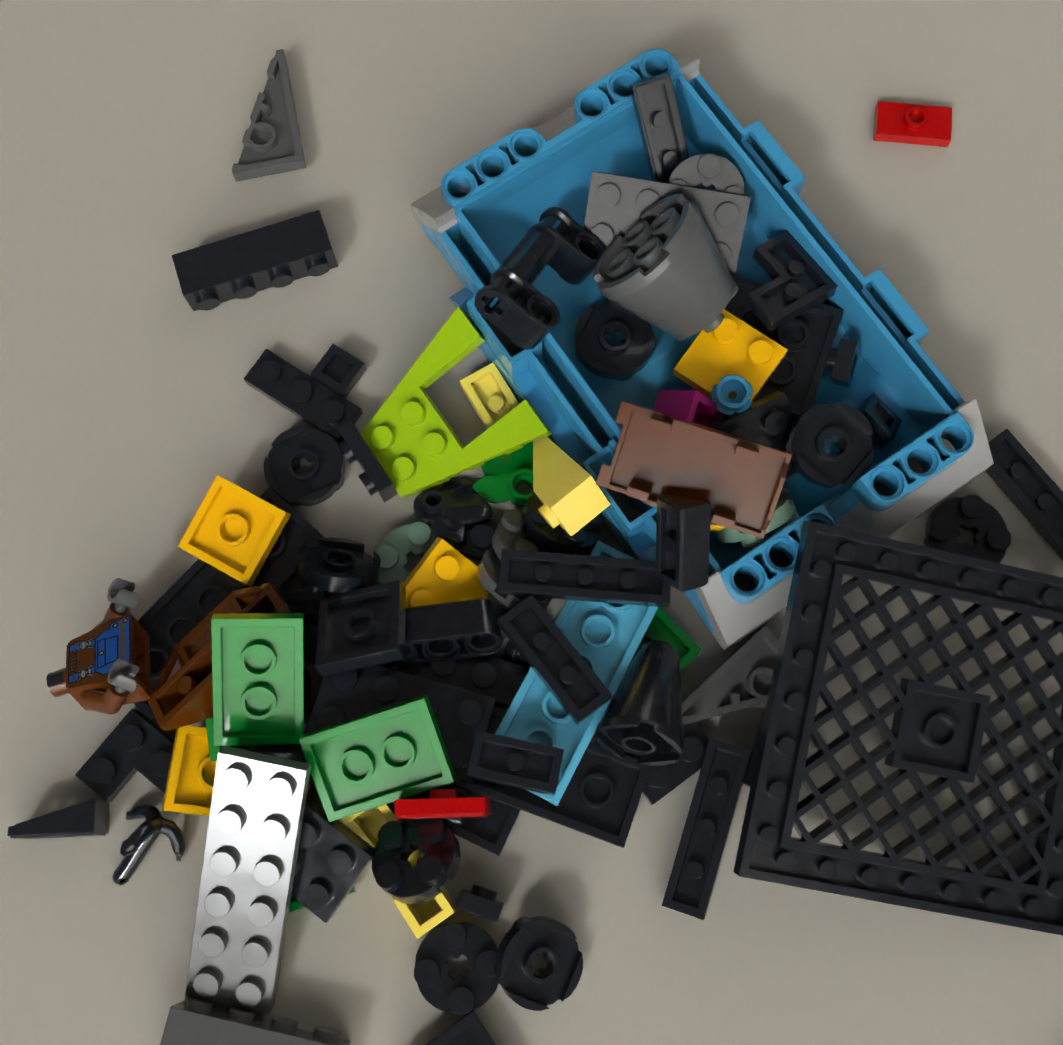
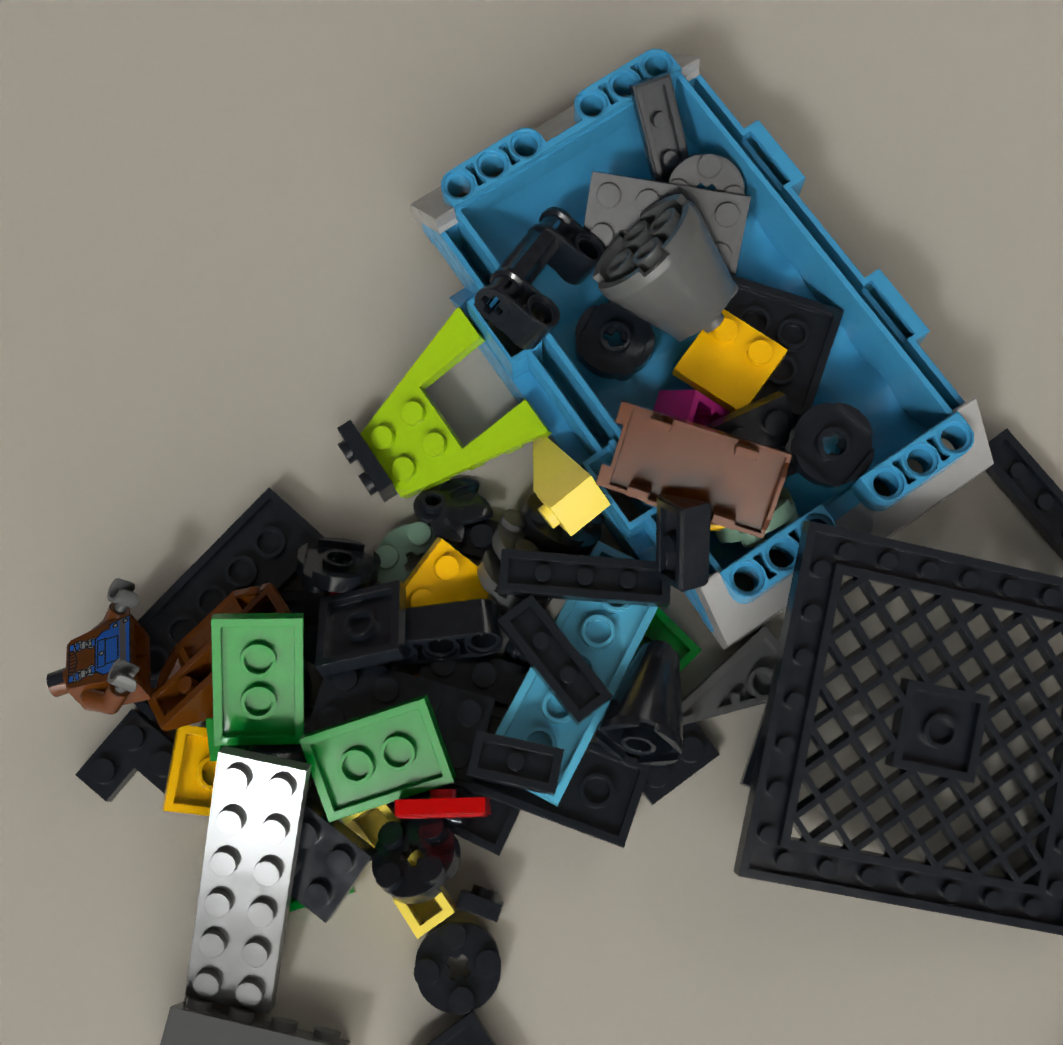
black slope [7,799,110,839] -> none
black piece [112,804,186,885] -> none
black brick [172,210,338,311] -> none
yellow plate [177,475,291,586] -> none
dark grey wing [232,49,306,182] -> none
black plate [244,349,363,443] -> none
black plate [263,426,345,507] -> none
black plate [310,344,367,398] -> none
light yellow plate [460,362,519,429] -> none
green plate [473,441,534,507] -> none
black plate [494,916,583,1011] -> none
black plate [662,738,752,920] -> none
dark azure plate [711,375,753,415] -> none
black plate [746,230,838,332] -> none
black plate [826,338,860,387] -> none
black plate [858,393,902,447] -> none
red plate [873,101,952,147] -> none
black plate [924,495,1011,563] -> none

